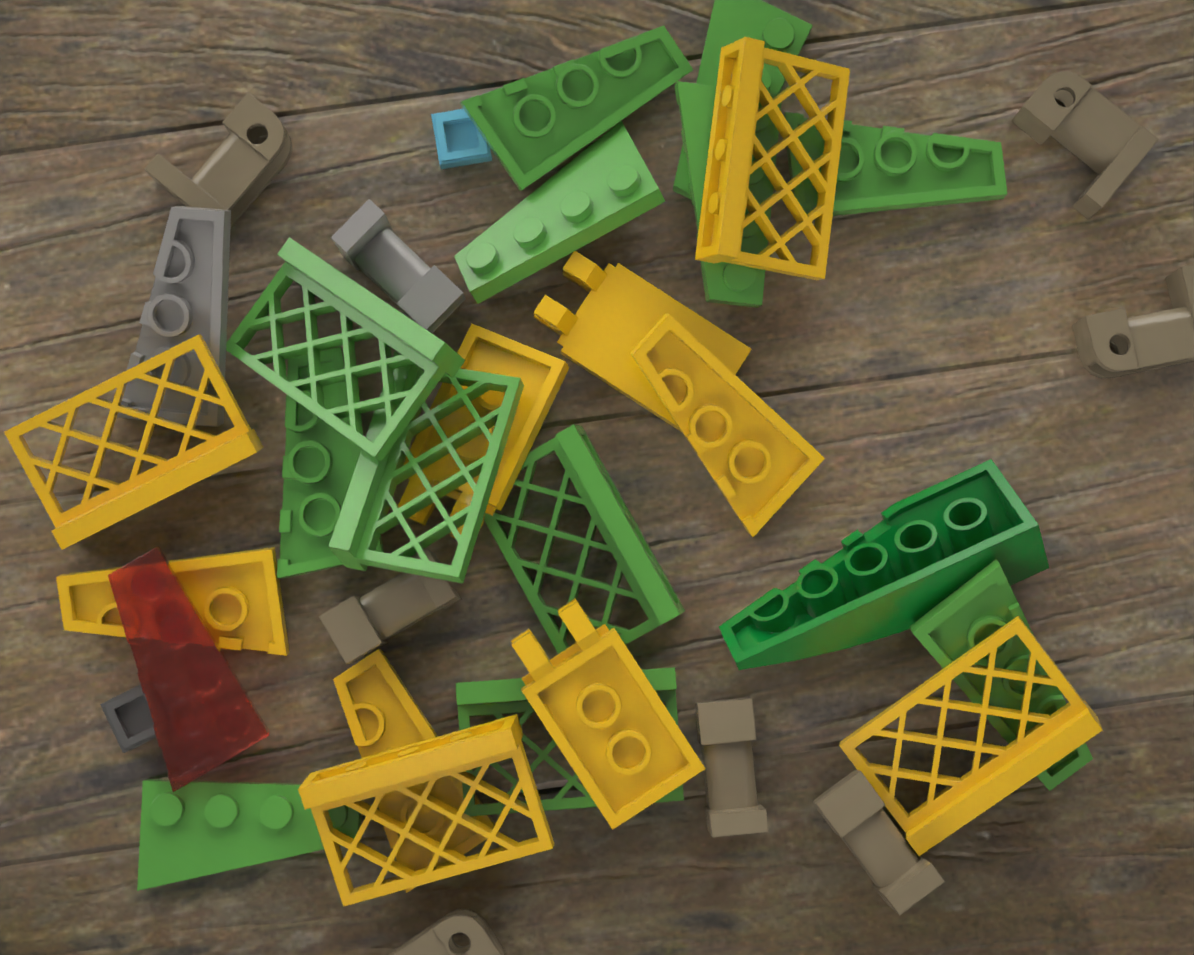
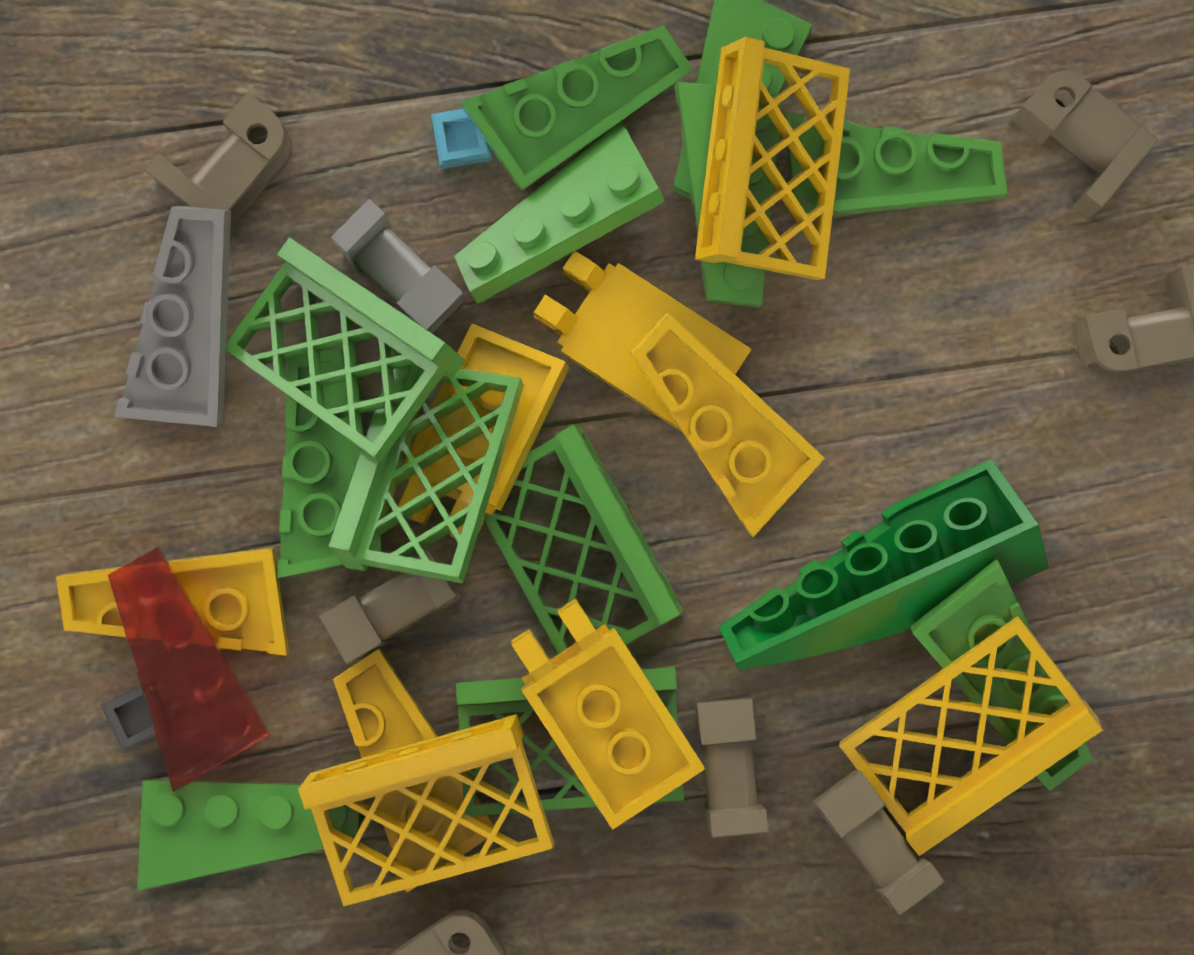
yellow fence [4,334,264,550] -> none

